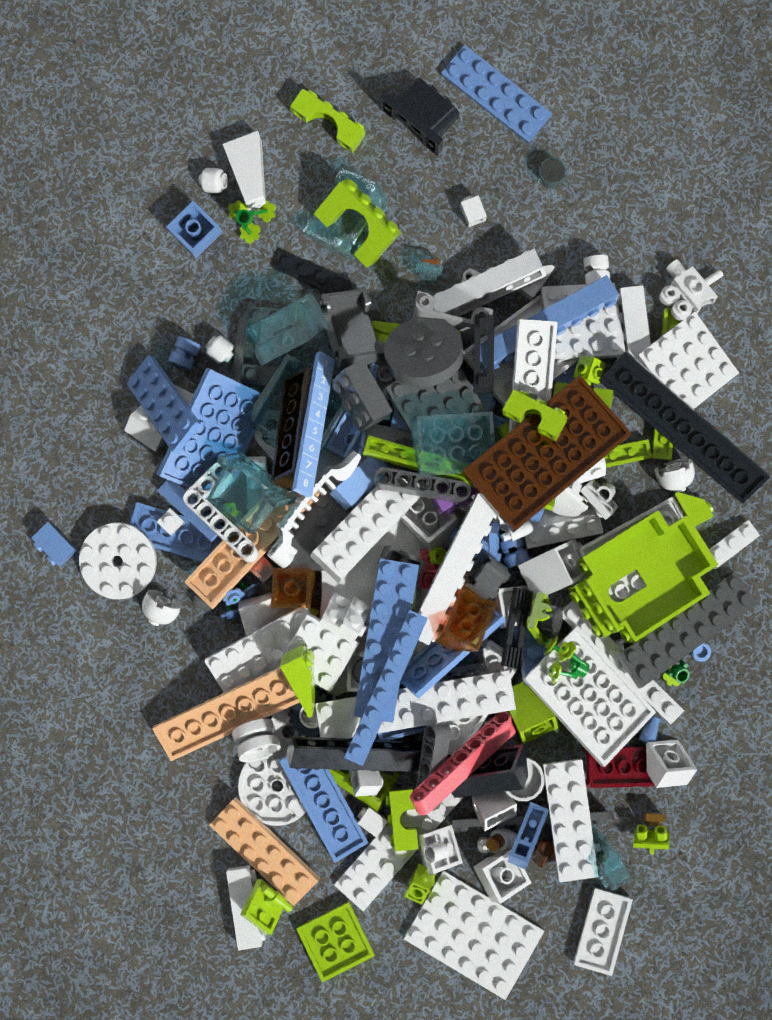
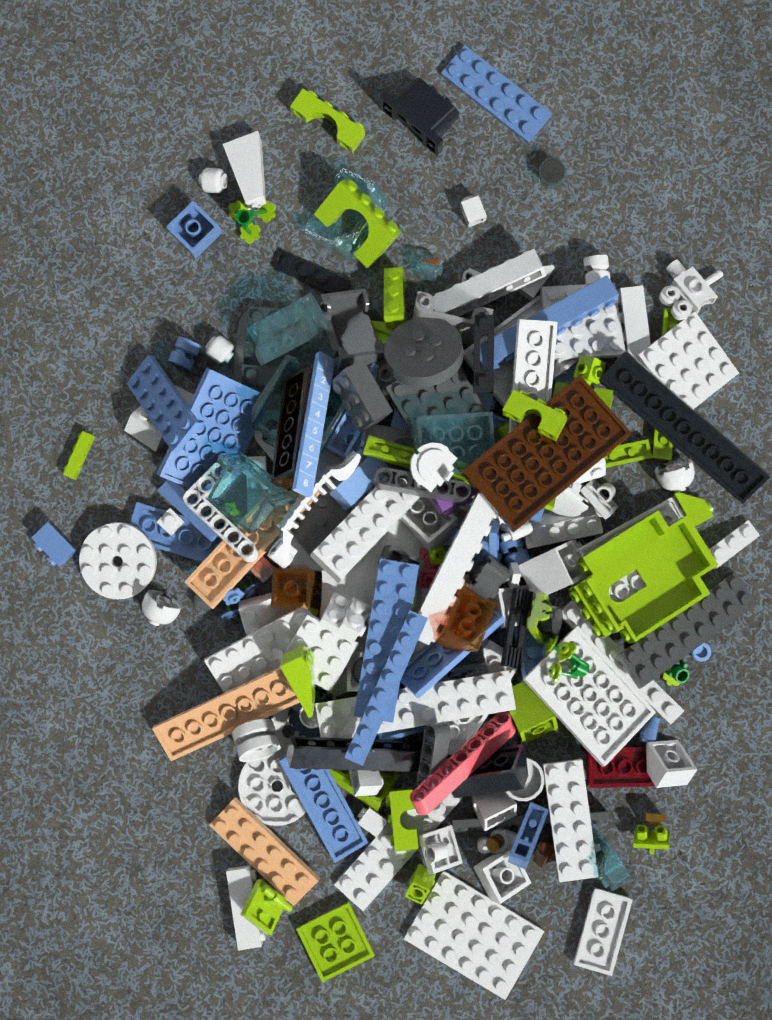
none -> lime piece [63,431,95,480]
none -> lime arch [384,267,406,329]
none -> white piece [410,443,457,492]
none -> white plate [507,562,521,590]

